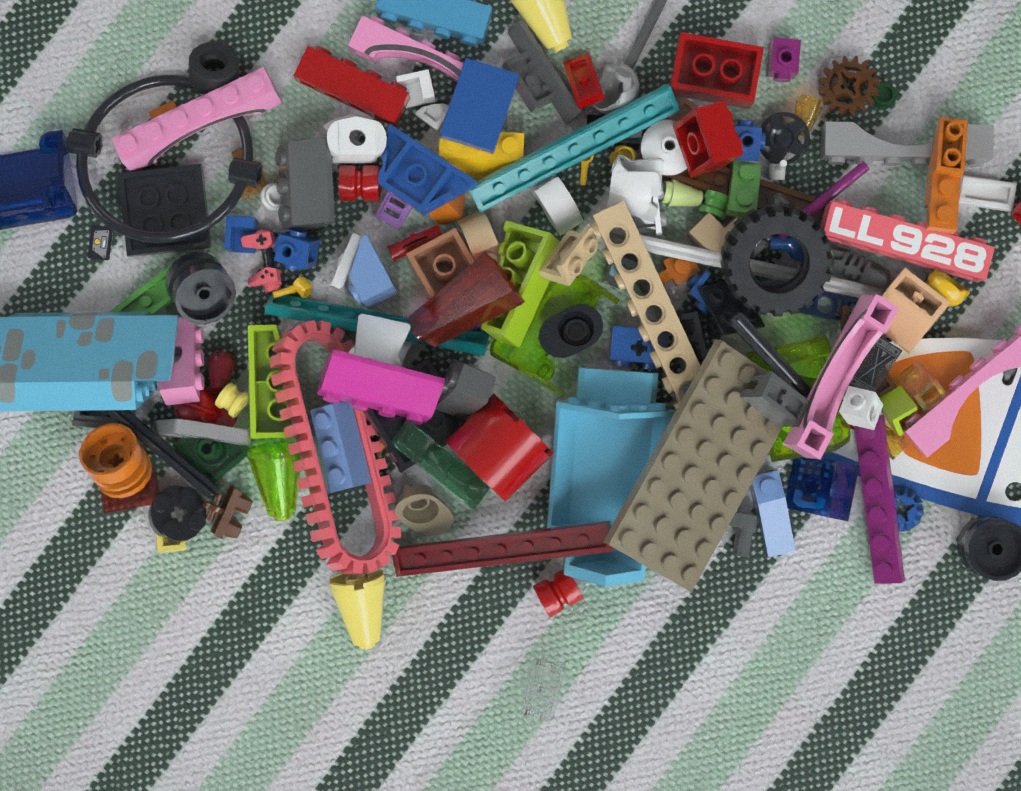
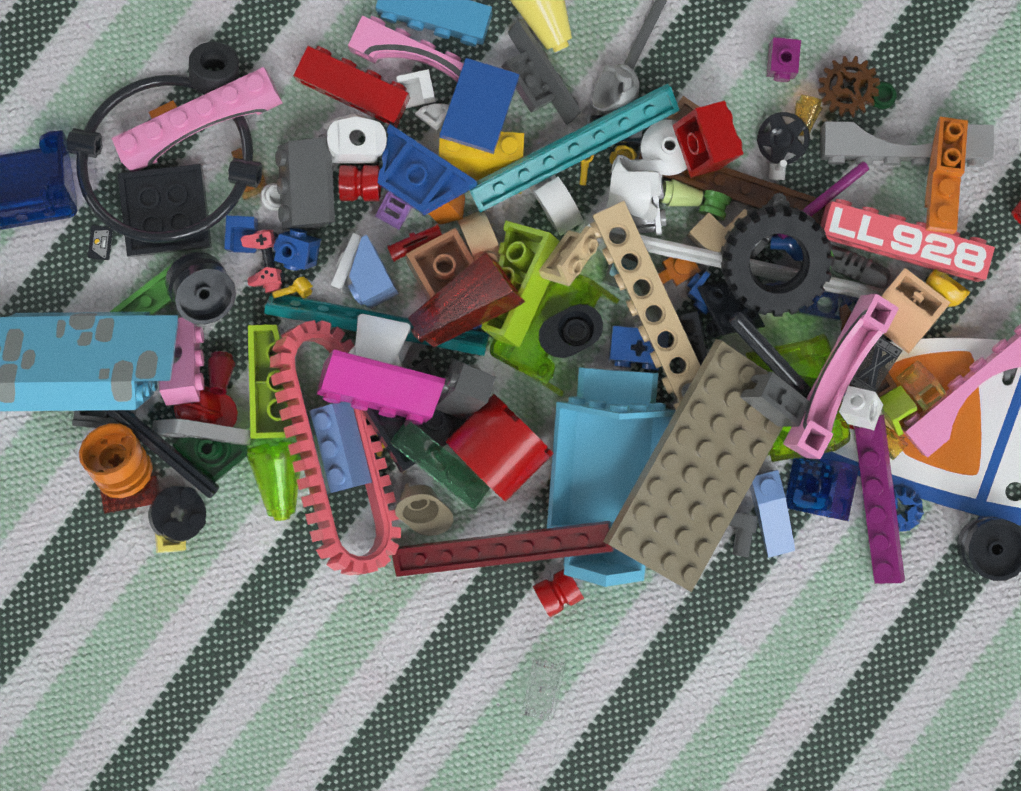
reddish brown hips [202,485,253,539] -> none
light yellow wheel [215,382,250,418] -> none
light yellow cone [329,569,385,649] -> none
red plate [563,52,605,109] -> none
red brick [670,32,764,109] -> none
bright green plate [726,160,761,218] -> none
blue brick [734,120,765,161] -> none
white tile [959,175,1017,212] -> none

